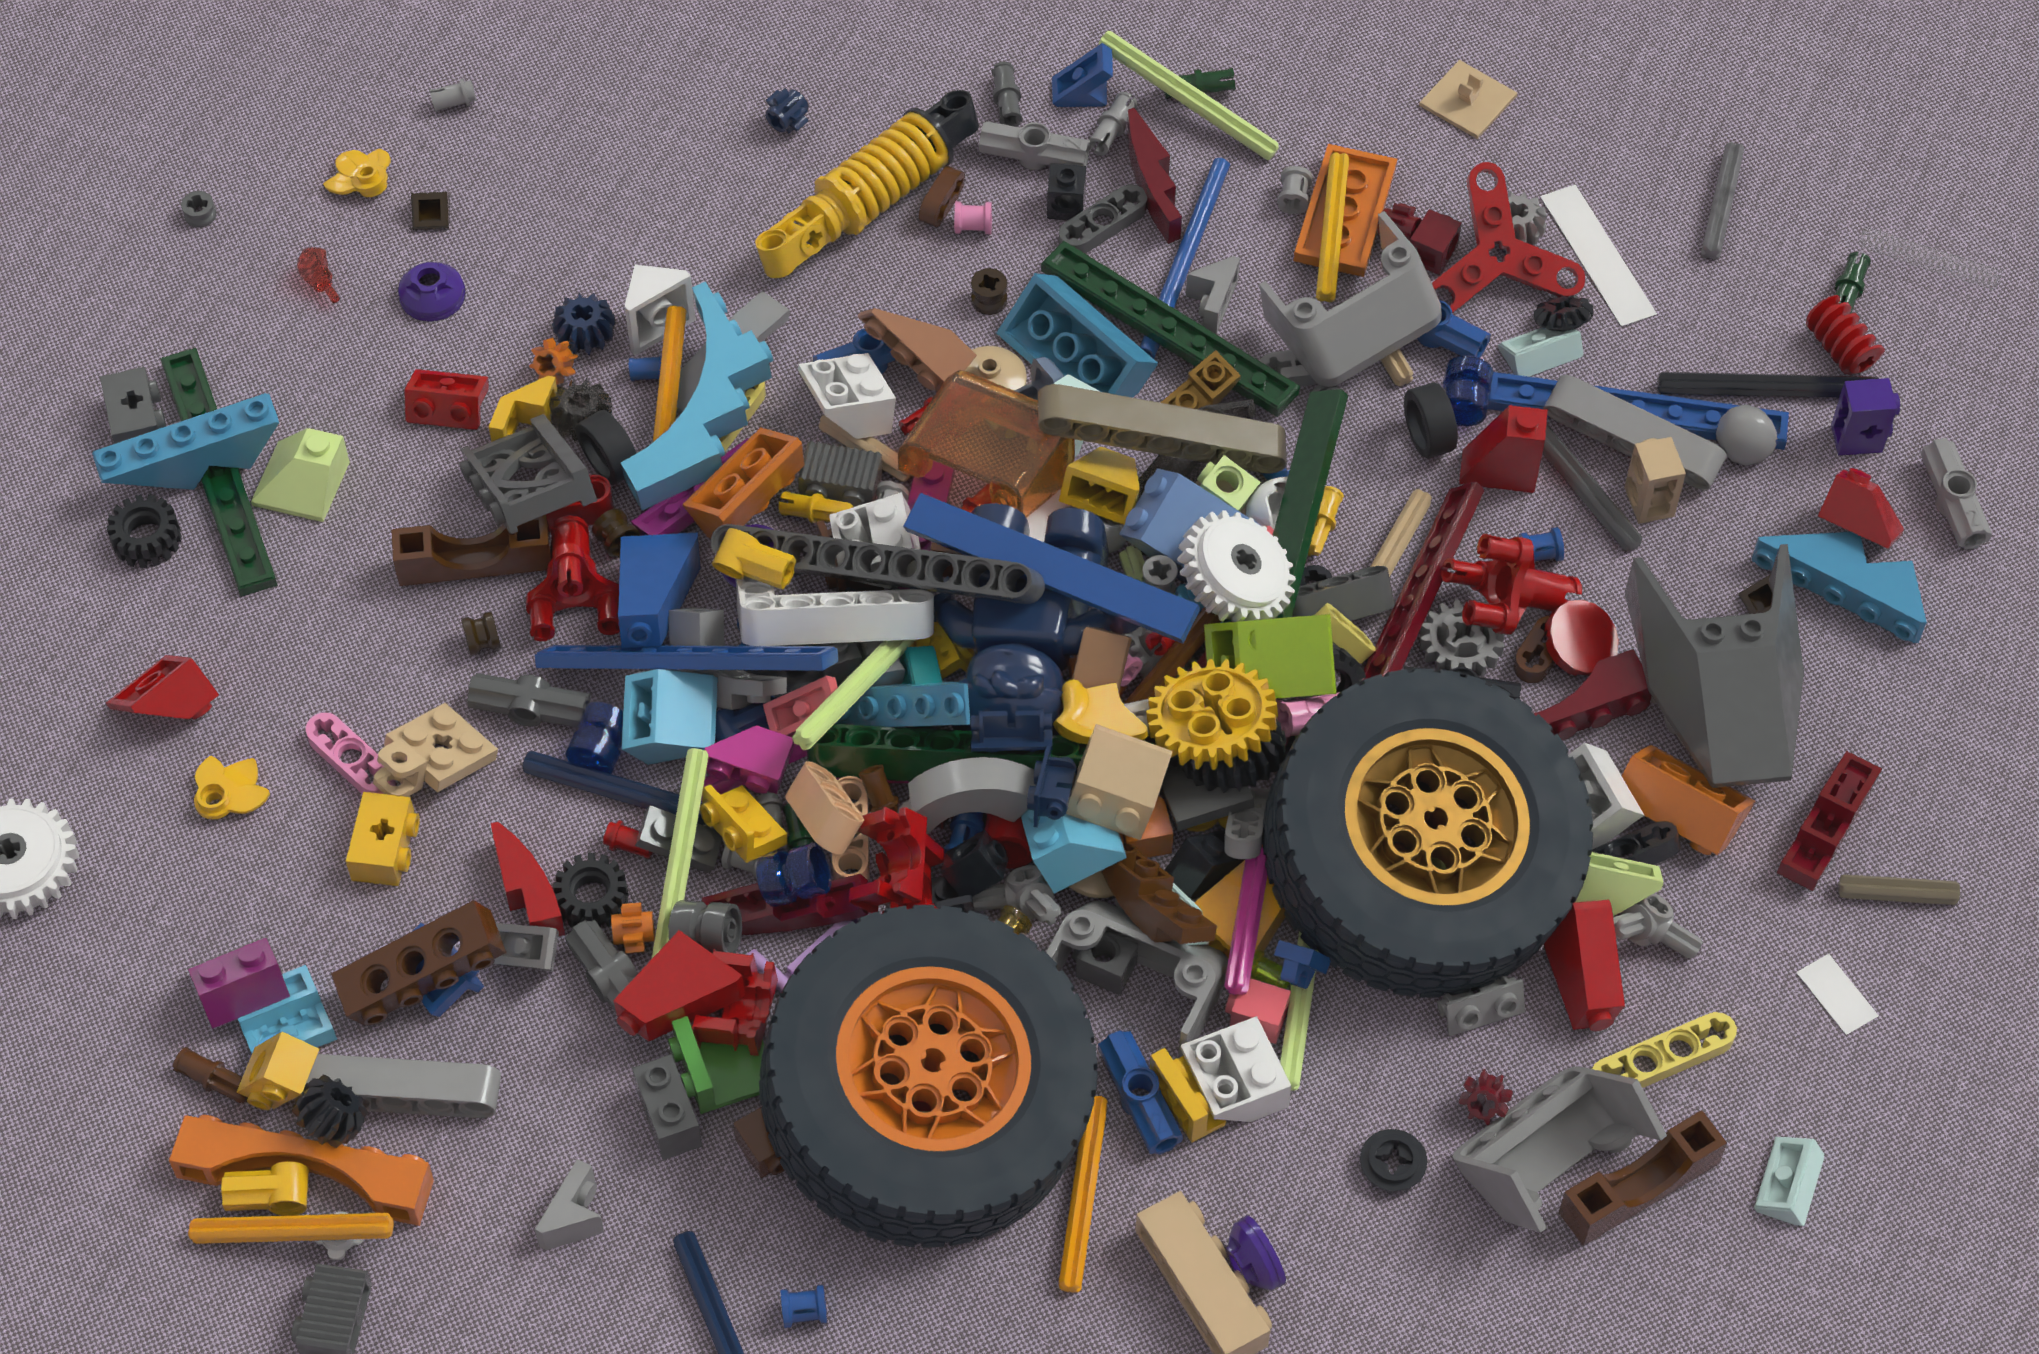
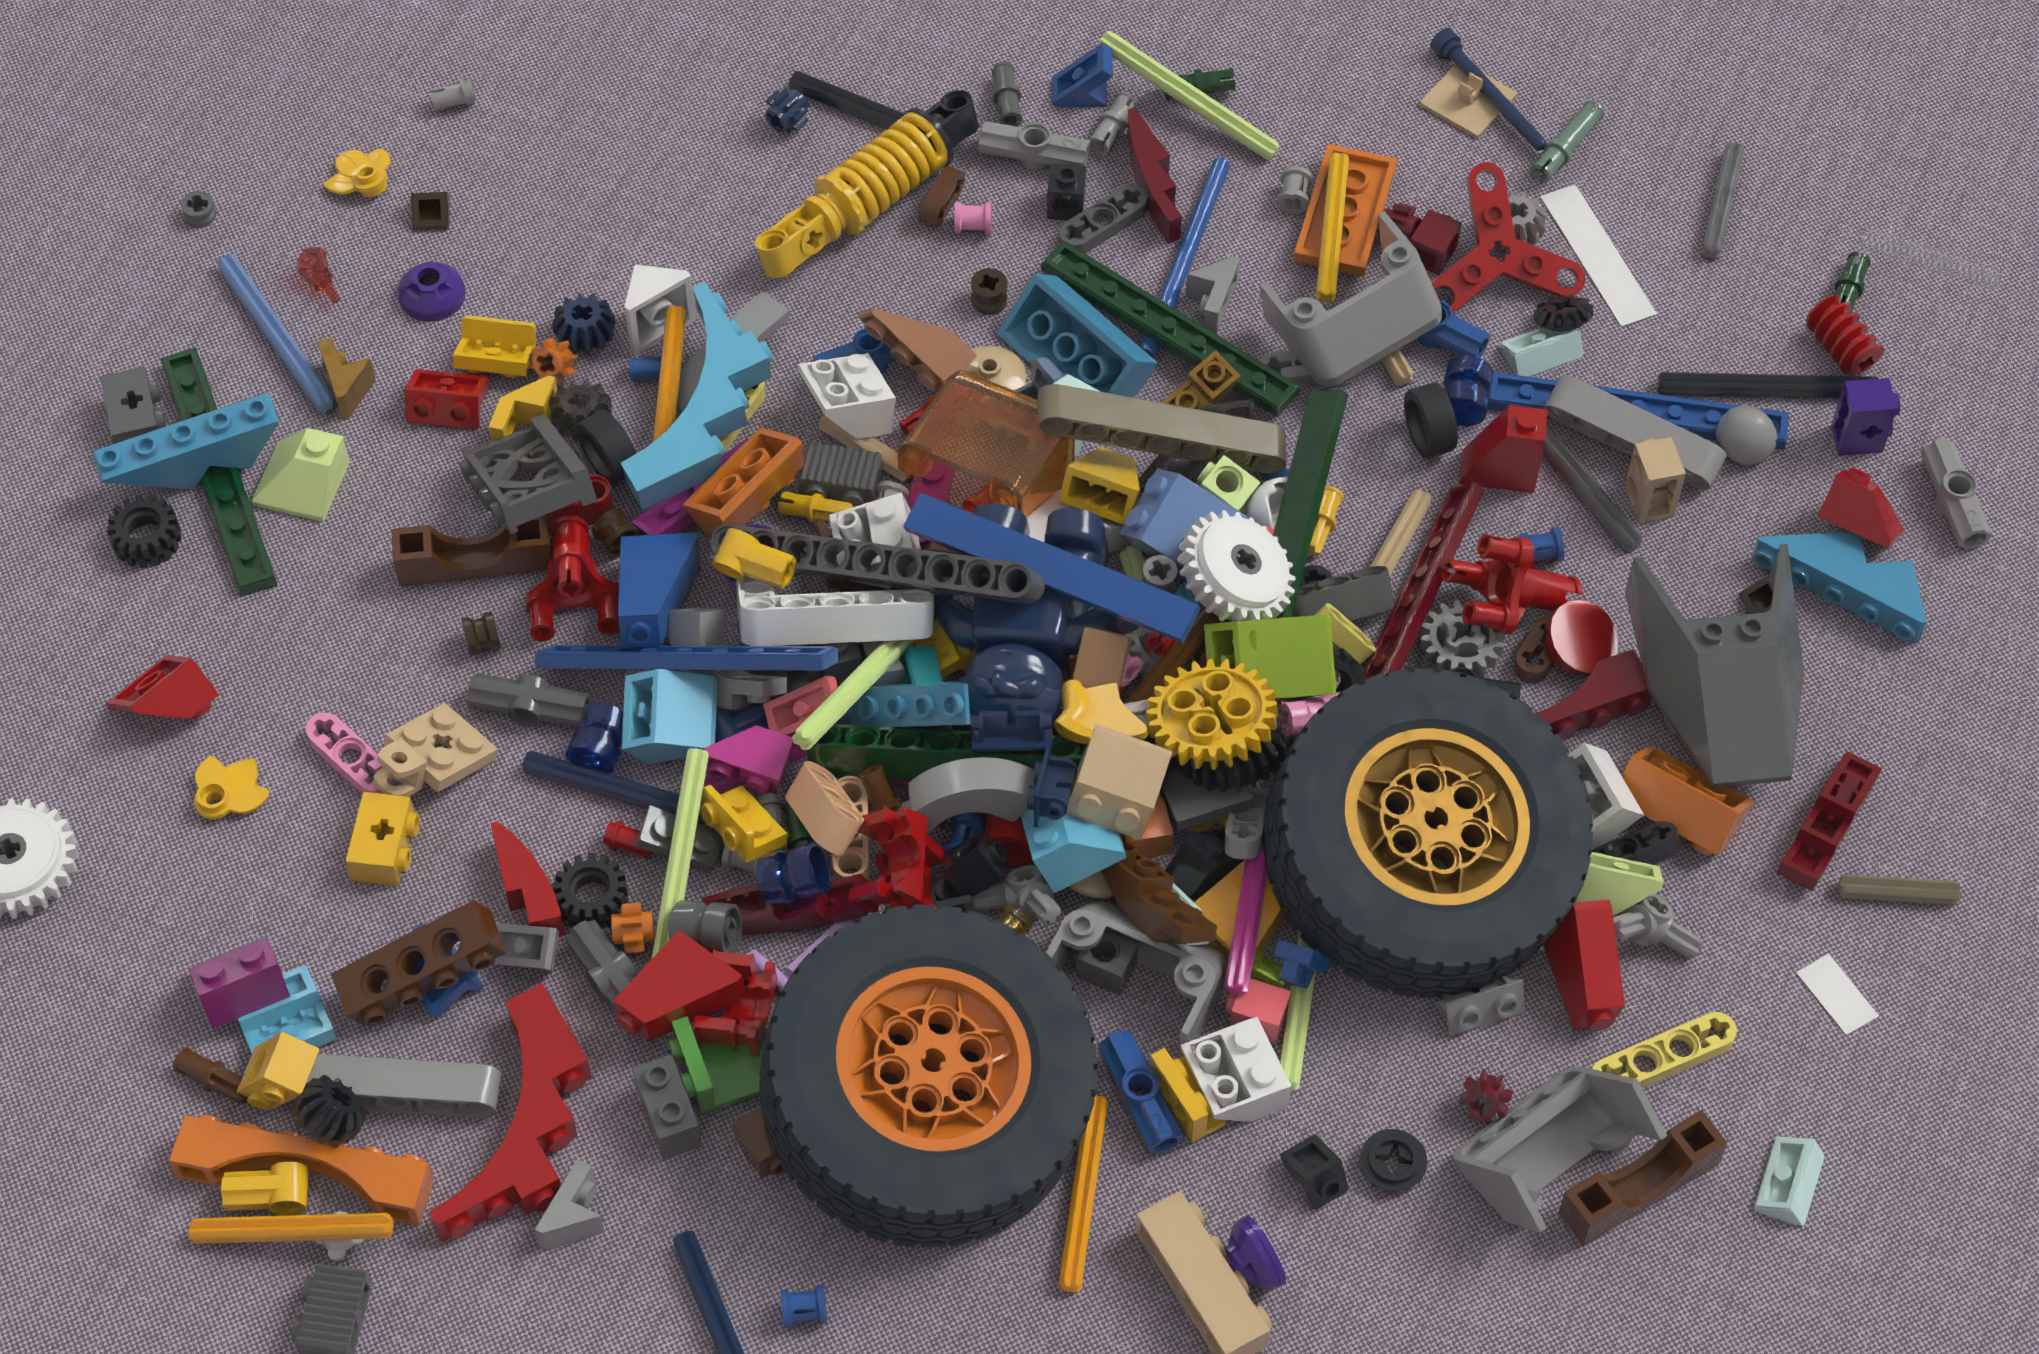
none -> medium blue axle [217,254,336,413]
none -> pearl gold slope [318,337,375,420]
none -> red arch [429,983,592,1242]
none -> yellow bracket [453,315,536,378]
none -> black axle [789,71,904,129]
none -> black bracket [1280,1134,1349,1209]
none -> dark blue piece [1430,28,1547,151]
none -> sand green pin [1530,100,1605,183]

